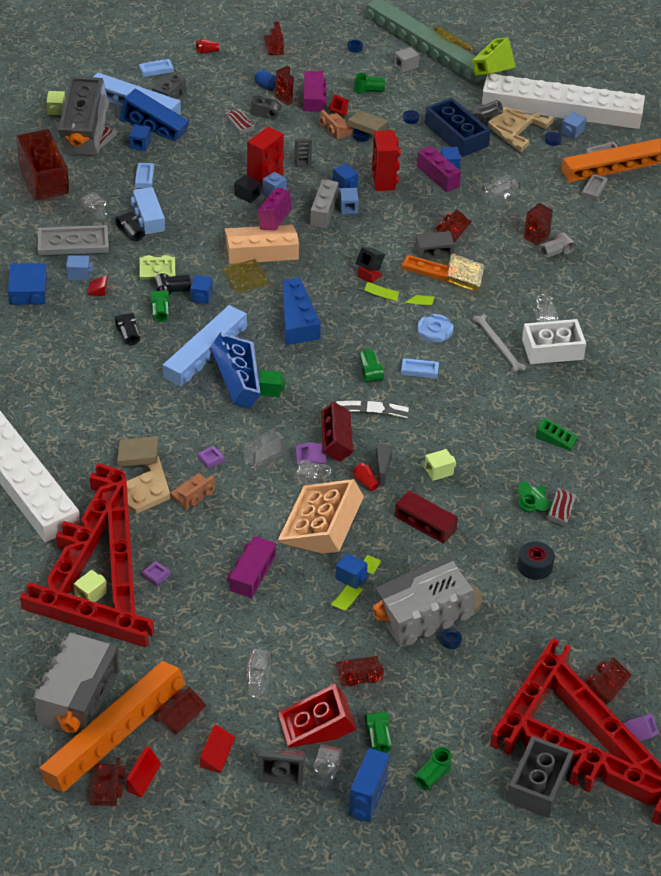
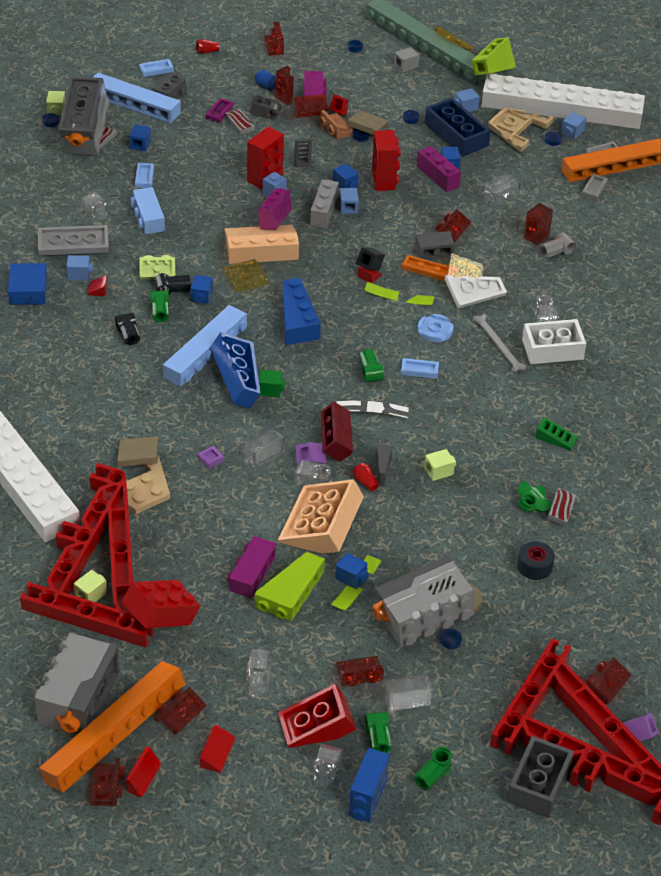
clear red brick [16,129,69,201] -> none
black piece [115,211,145,242] -> none
blue wedge [119,88,189,142] -> none
medium lavender tile [141,561,171,587] -> none
nougat bracket [170,473,215,510] -> none
black brick [234,175,261,203] -> none
dark grey slope [258,747,306,786] -> none
green piece [353,73,385,94] -> none
dark red brick [394,491,458,544] -> none
dark grey piece [472,100,504,124] -> none
none -> clear blue tile [42,113,59,127]
none -> red brick [122,579,201,629]
none -> magenta tile [205,98,234,123]
none -> lime slope [255,552,325,622]
none -> clear red bracket [293,94,328,118]
none -> clear brick [385,674,433,711]
none -> white wing [444,275,507,309]
none -> medium blue brick [455,88,480,112]

